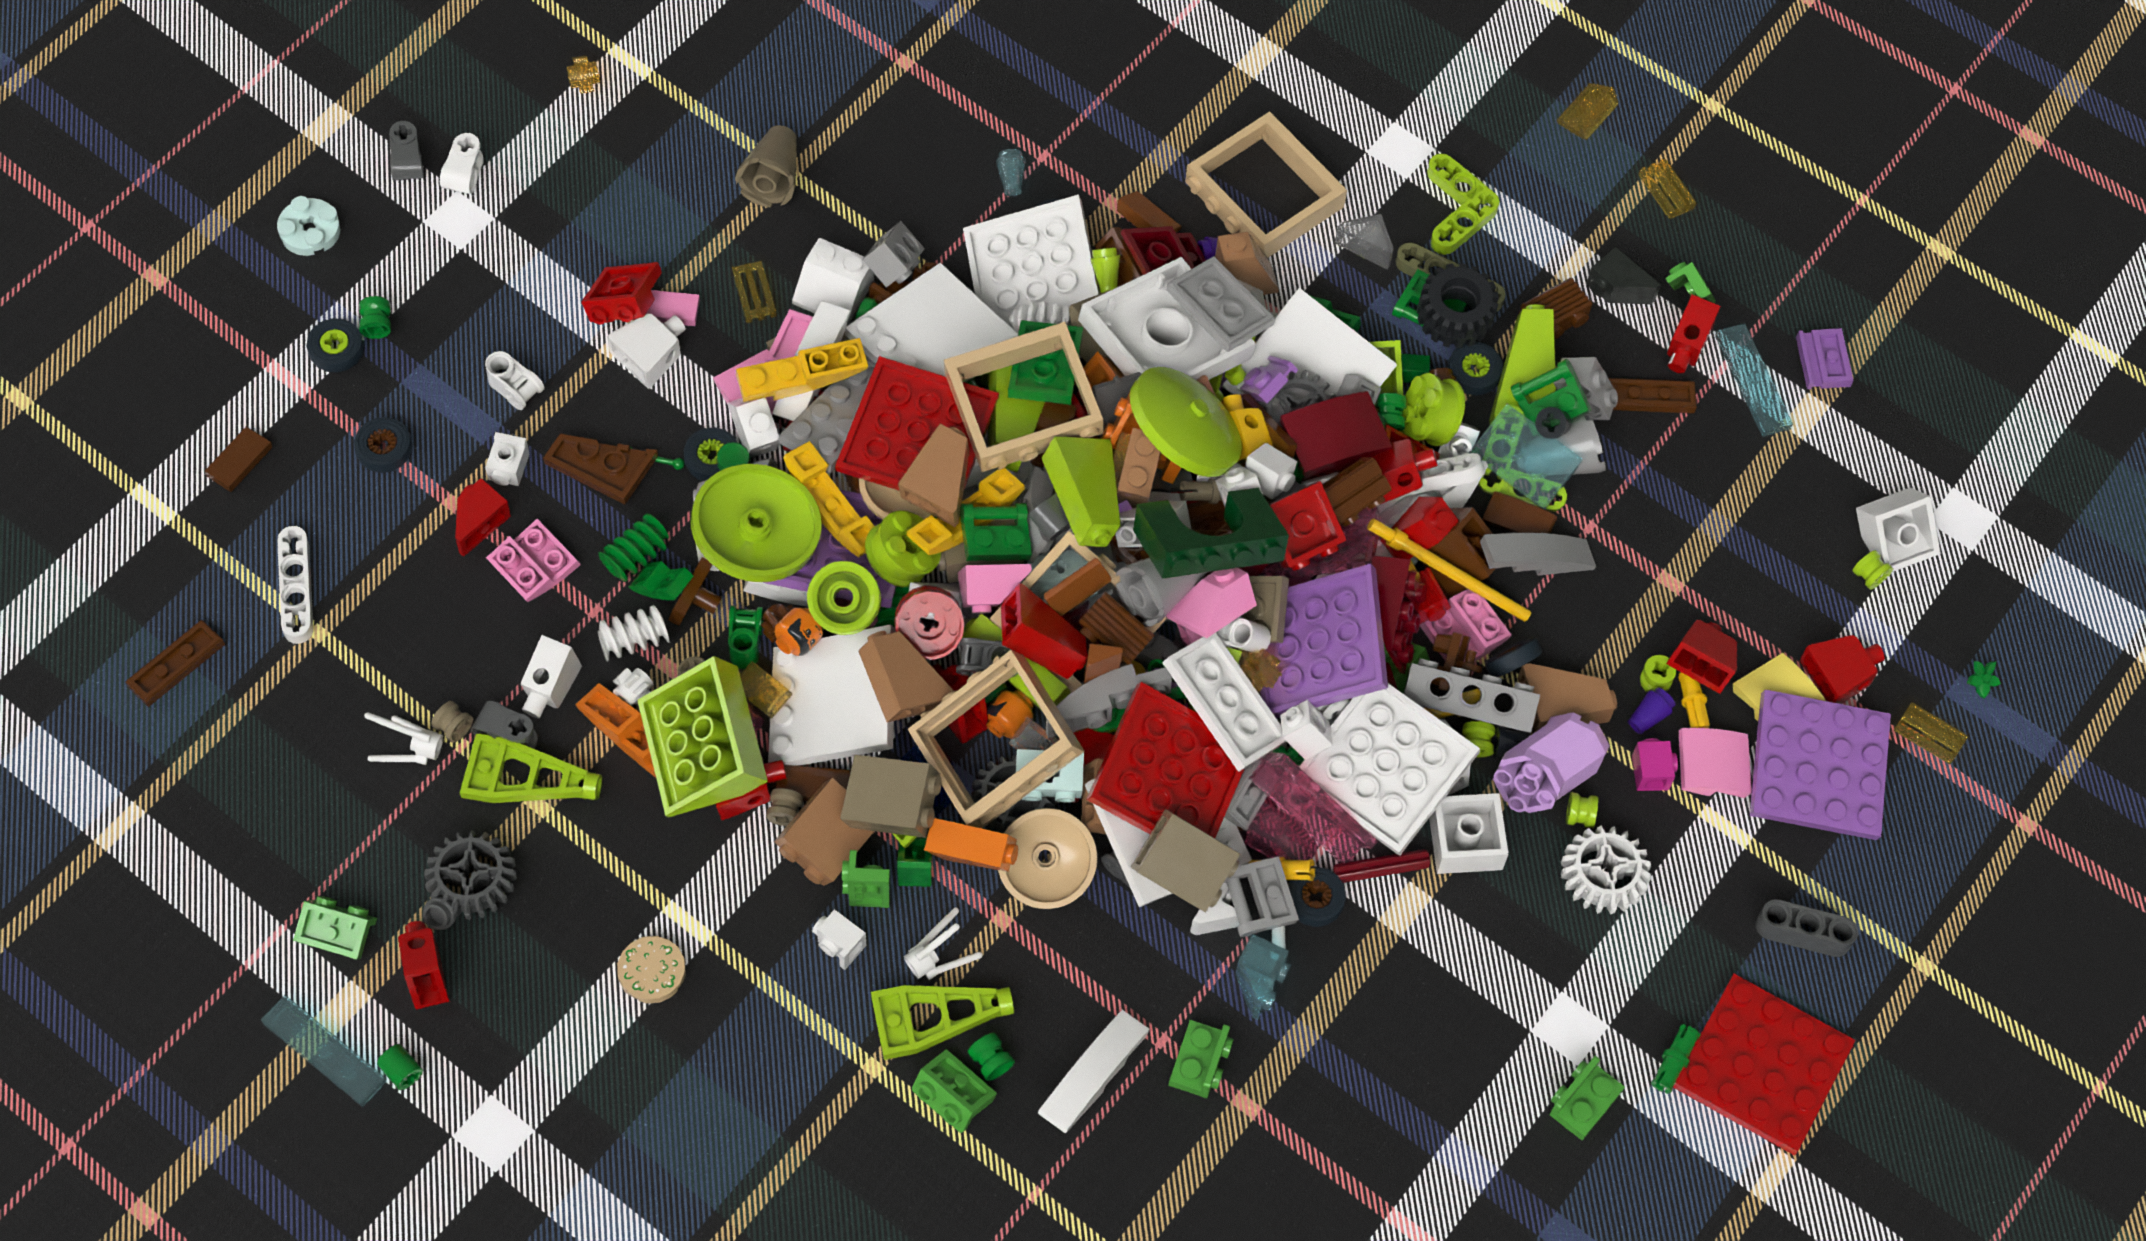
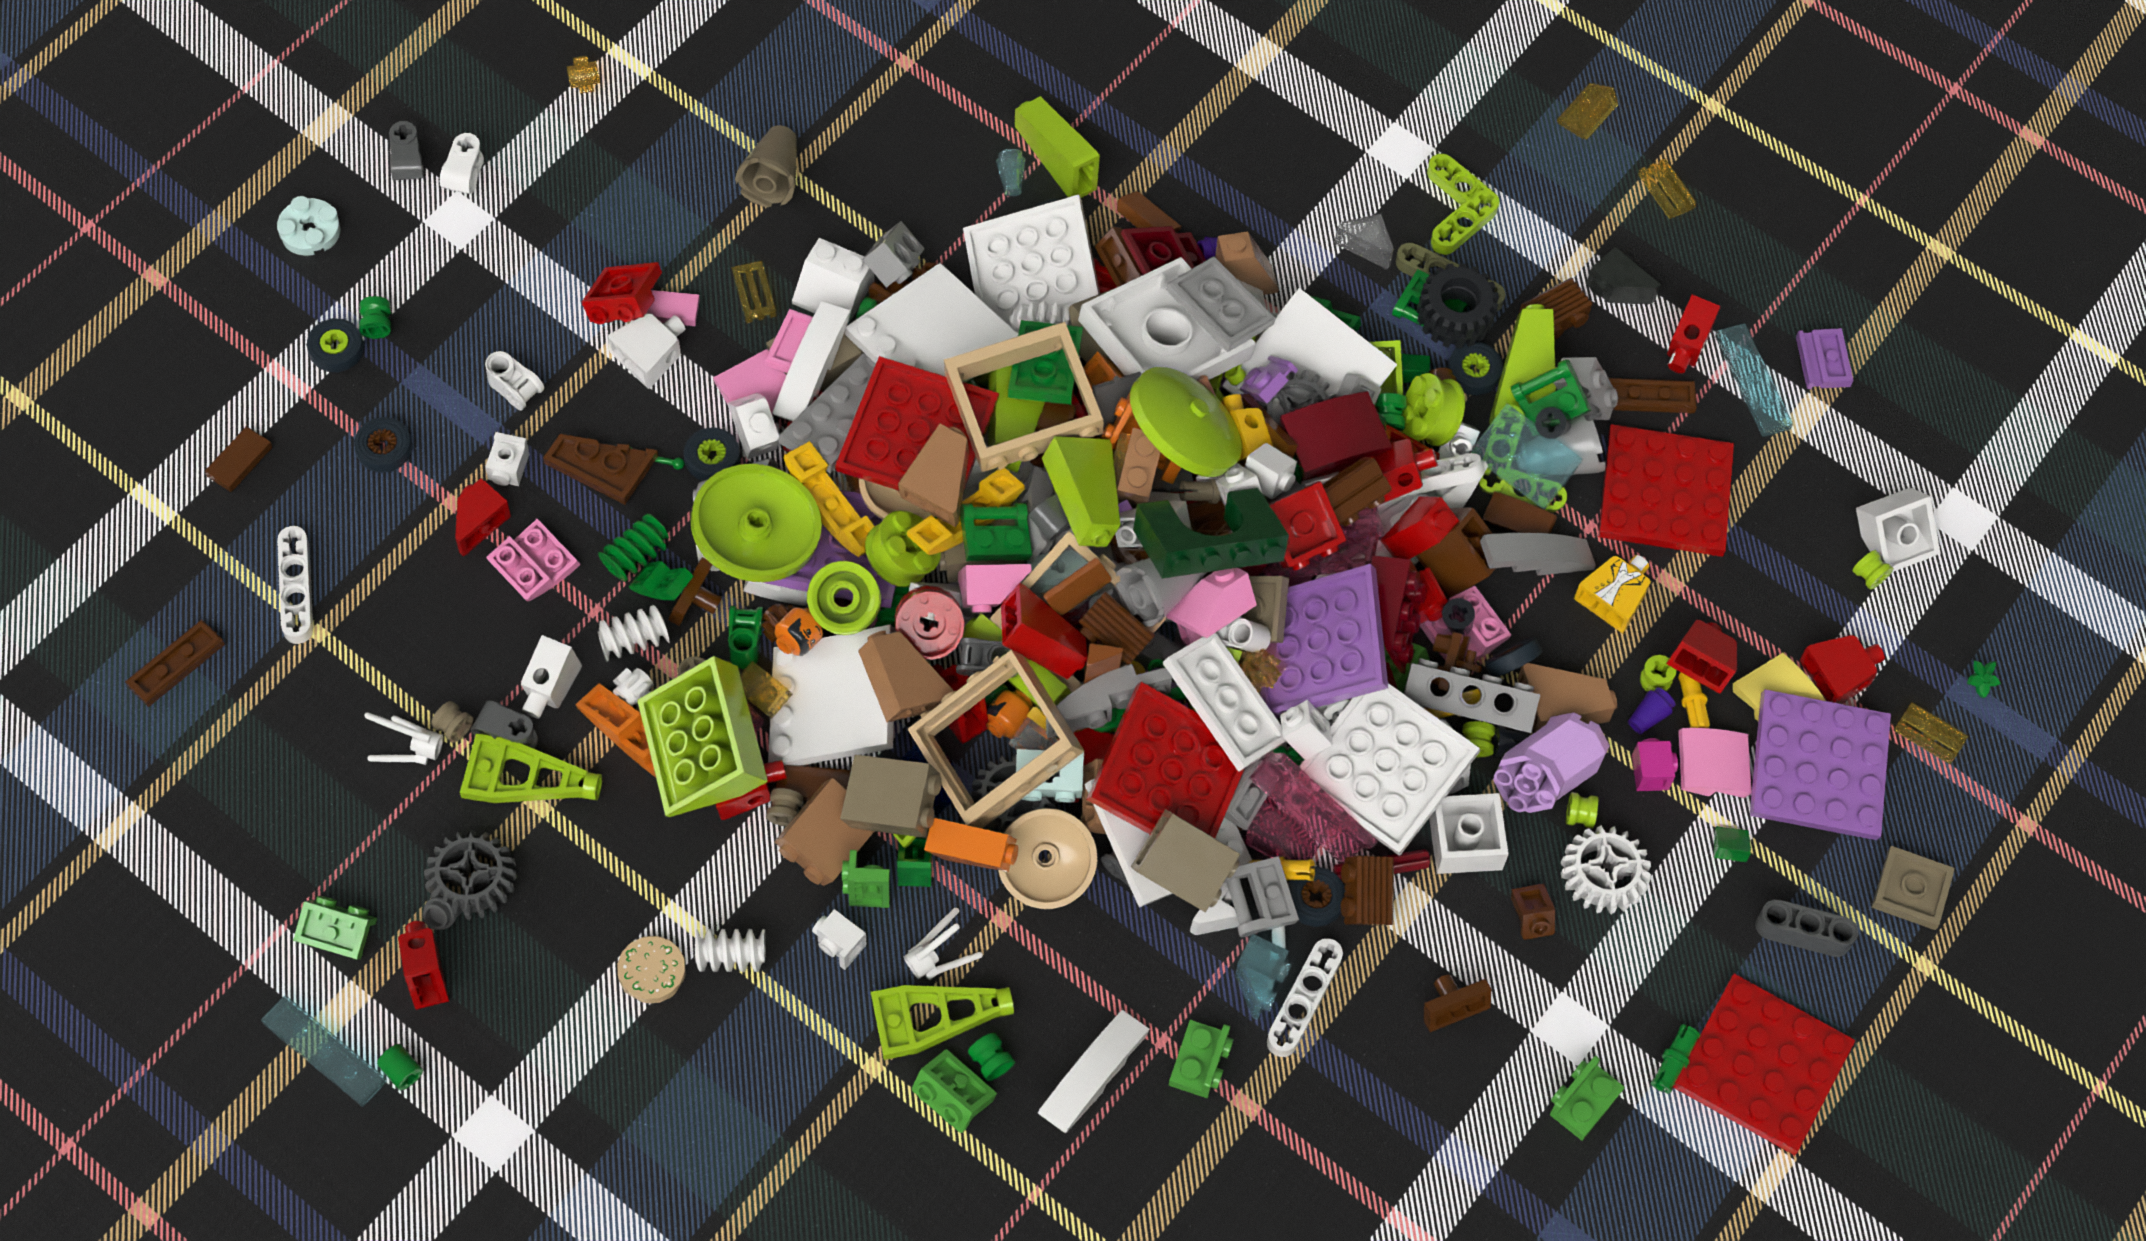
green tile [717,442,749,470] -> none
yellow slope [736,338,868,402] -> none
lime cone [1090,247,1120,293] -> none
tan window [1185,112,1347,258] -> none
yellow bar [1367,518,1531,622] -> none
bright green bracket [1665,262,1716,303] -> none
none -> white piece [695,929,766,972]
none -> lime slope [1015,96,1100,198]
none -> yellow tile [1027,706,1046,731]
none -> white beam [1267,938,1343,1057]
none -> reddish brown brick [1341,856,1394,926]
none -> reddish brown tile [1424,975,1492,1032]
none -> black bush [1442,598,1475,635]
none -> reddish brown bracket [1511,884,1555,940]
none -> yellow torso [1574,555,1651,634]
none -> red plate [1598,424,1734,557]
none -> green slope [1713,826,1751,862]
none -> dark tan plate [1871,846,1955,930]

